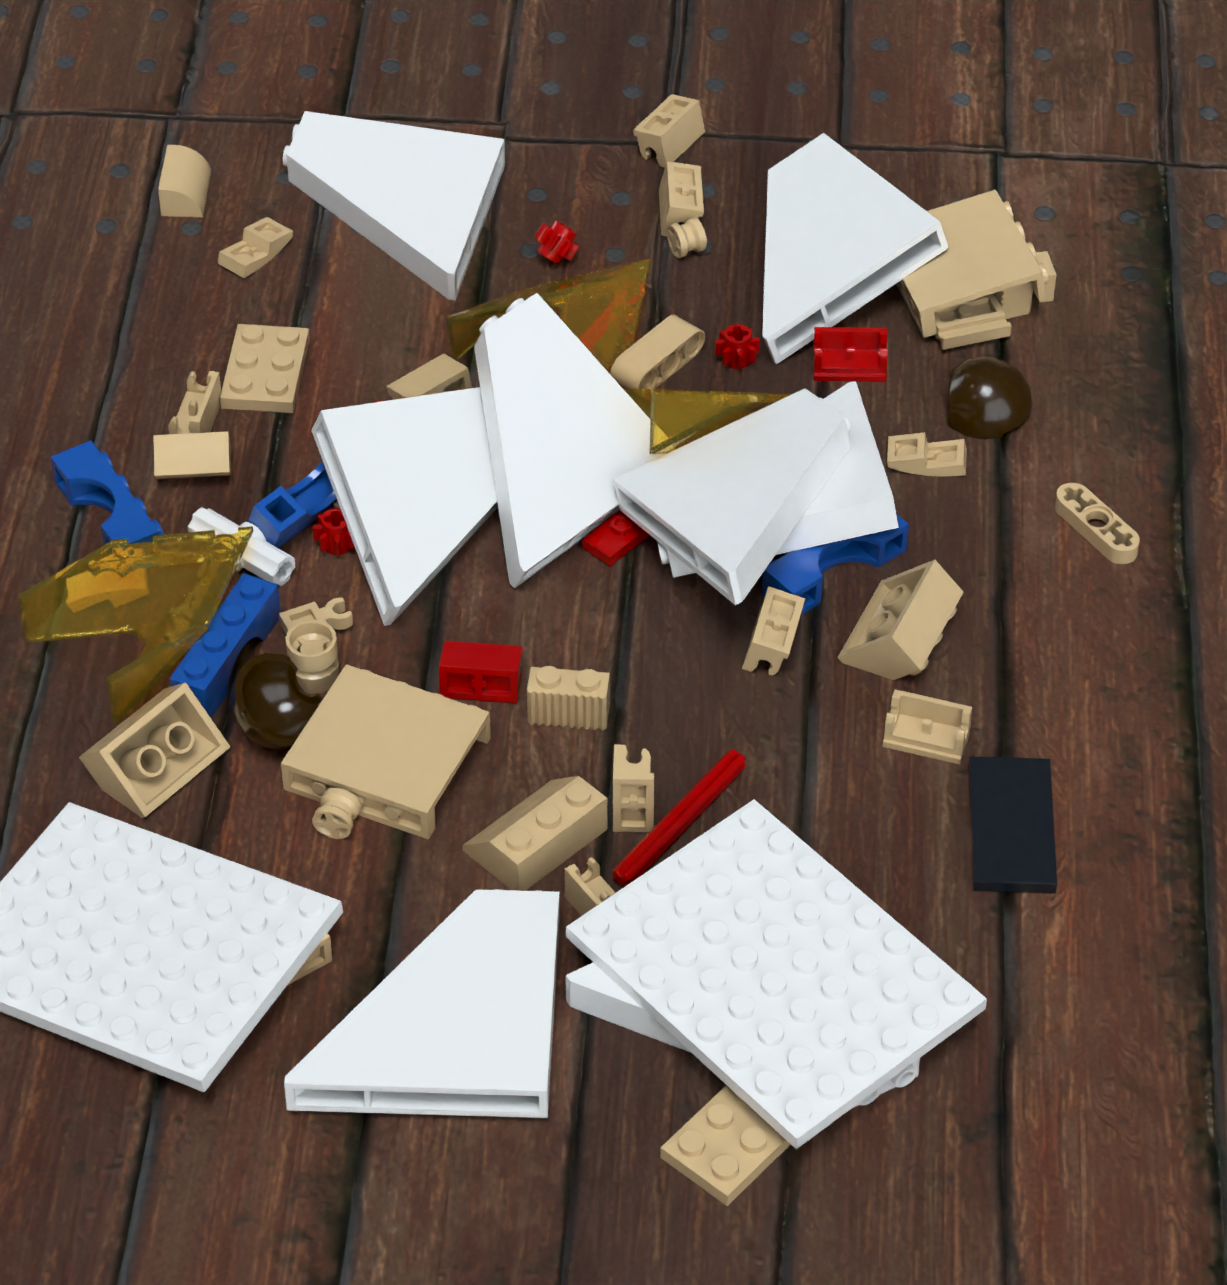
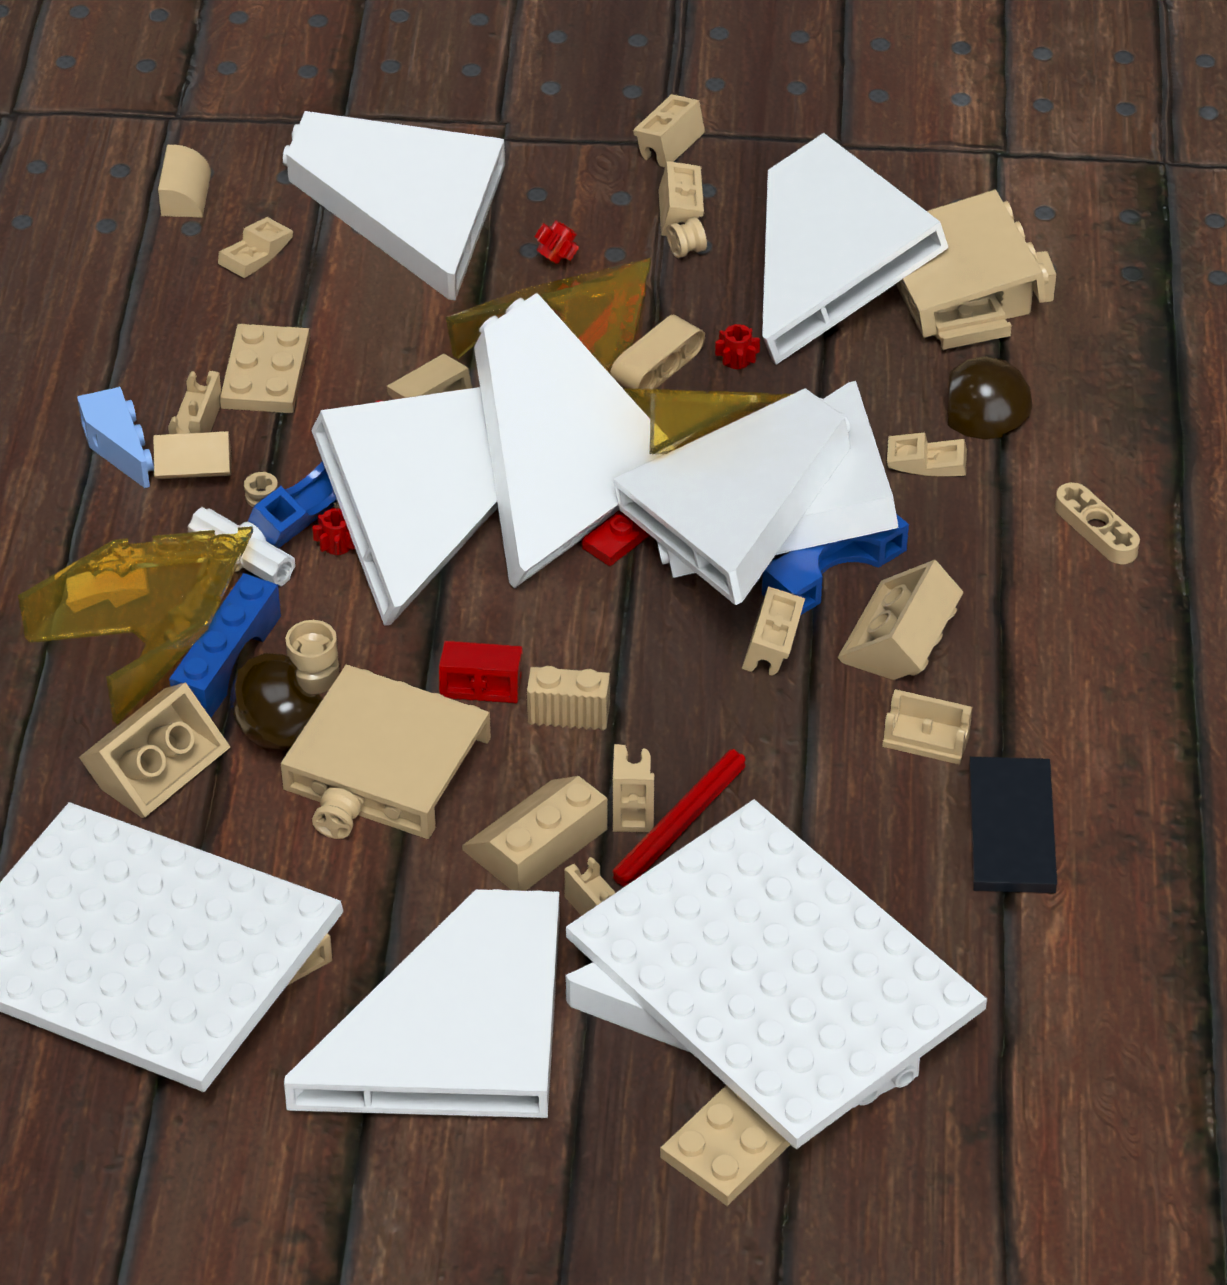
blue arch [51,440,164,565] -> none
tan plate [279,598,353,635] -> none
red hinge [813,327,888,382] -> none
none -> light blue slope [77,387,154,488]
none -> tan bush [244,472,278,507]

